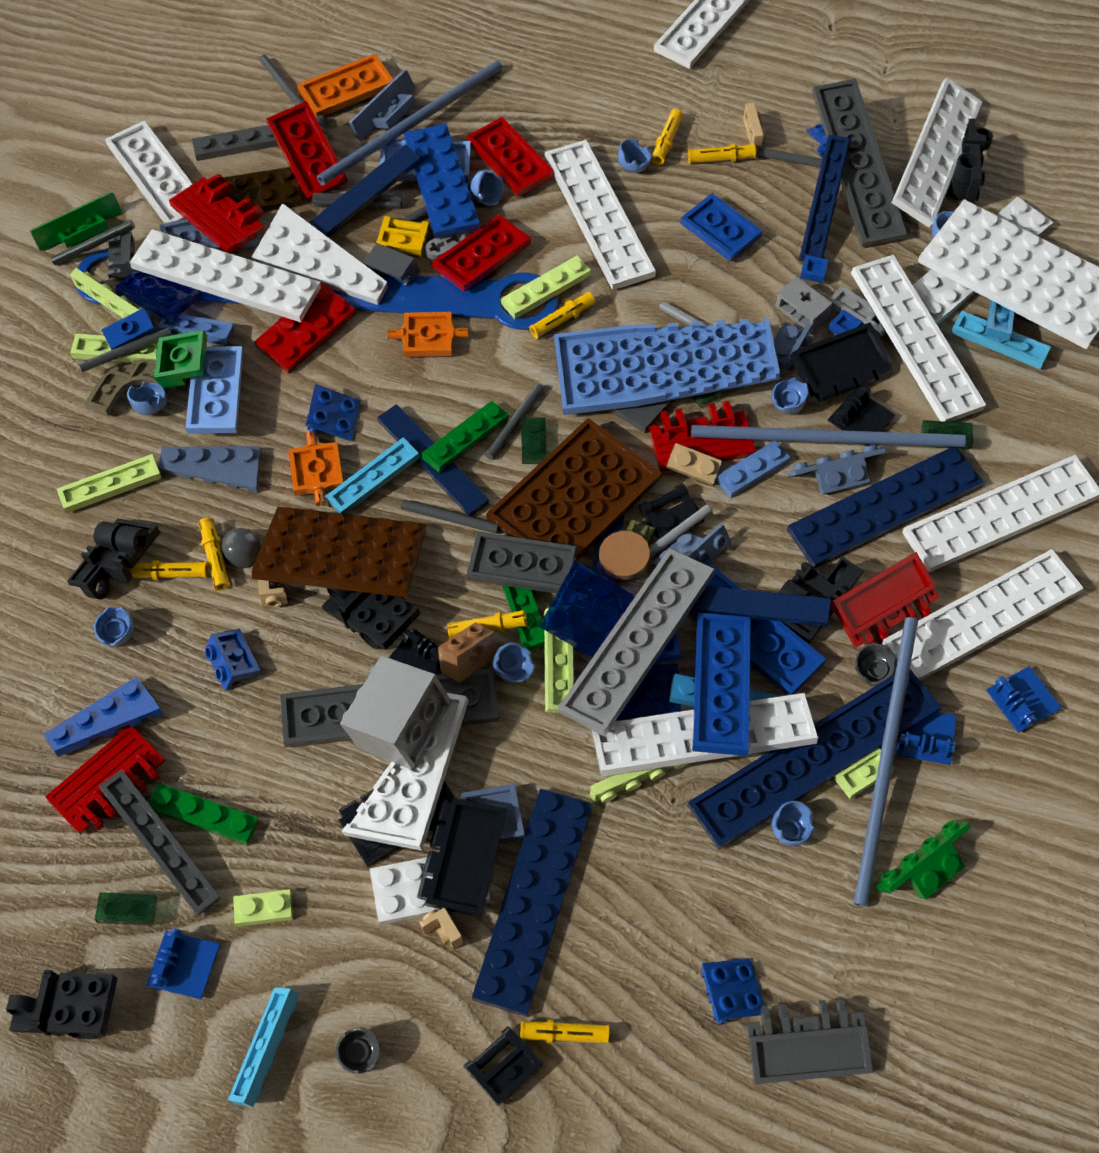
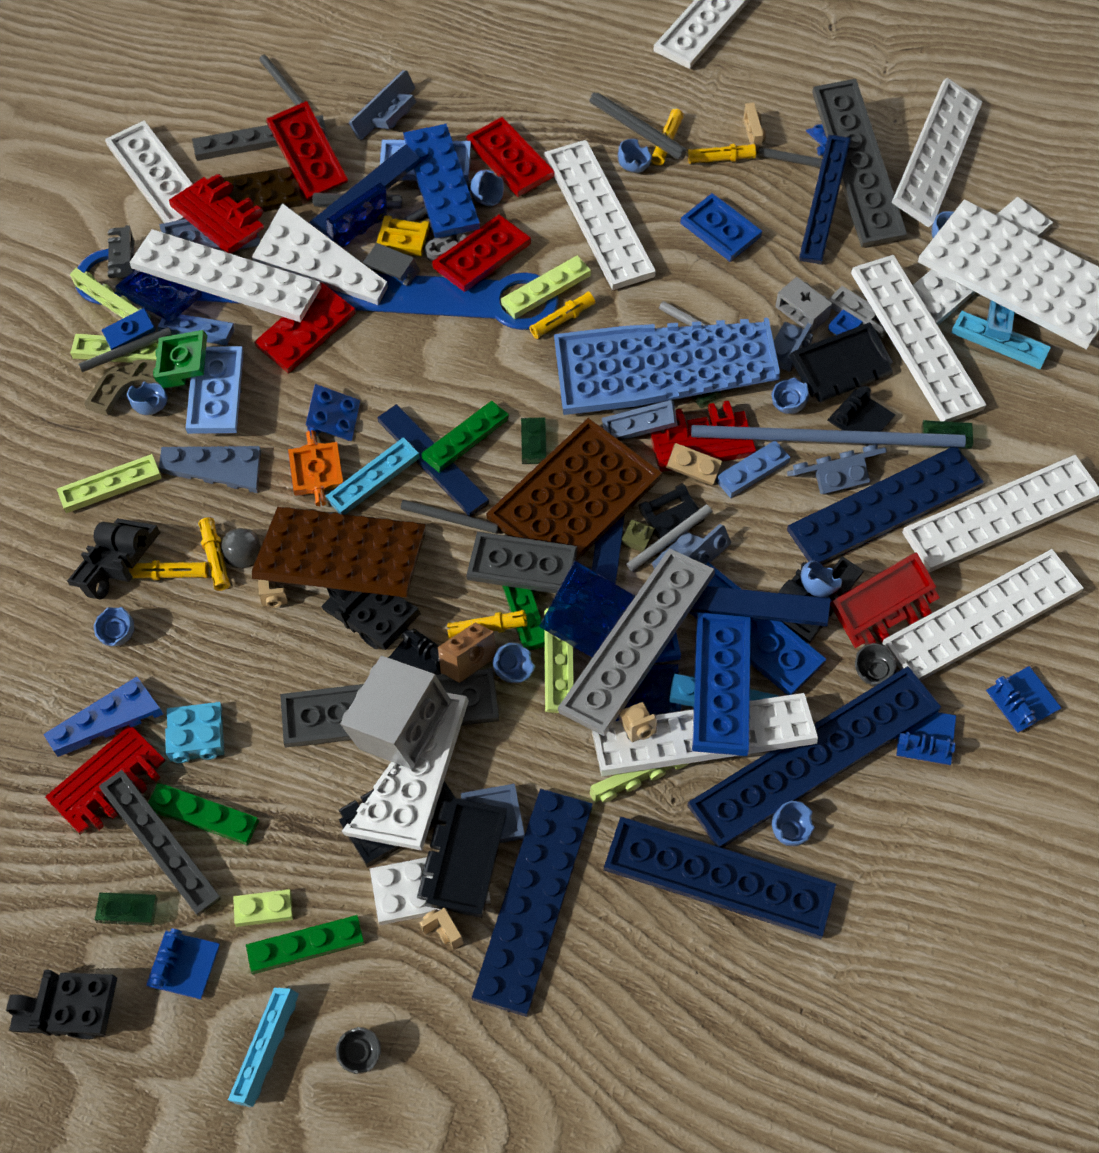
green bracket [30,192,122,251] -> none
pearl dark grey bar [51,220,135,266] -> none
blue bracket [205,629,260,690] -> none
orange plate [297,53,393,116] -> none
sand blue piece [317,61,503,185] -> none
orange plate [387,312,468,357] -> none
black plate [463,1026,542,1107] -> none
dark grey bar [485,383,544,460] -> none
yellow pin [520,1019,609,1044] -> none
medium nougat tile [599,531,650,580] -> none
blue hinge [701,958,764,1025] -> none
dark grey hinge [747,998,873,1084] -> none
blue plate [800,255,828,283] -> none
yellowish green plate [834,748,895,799] -> none
sand blue piece [853,617,918,907] -> none
green bracket [875,820,971,900] -> none
black plate [948,118,993,204] -> none
none -> medium azure plate [165,702,224,763]
none -> green plate [245,915,365,975]
none -> clear blue plate [326,182,387,247]
none -> dark grey axle [589,92,687,160]
none -> sand blue plate [602,400,678,441]
none -> dark blue plate [603,816,836,940]
none -> tan bracket [618,702,657,742]
none -> medium blue hair [800,560,842,598]

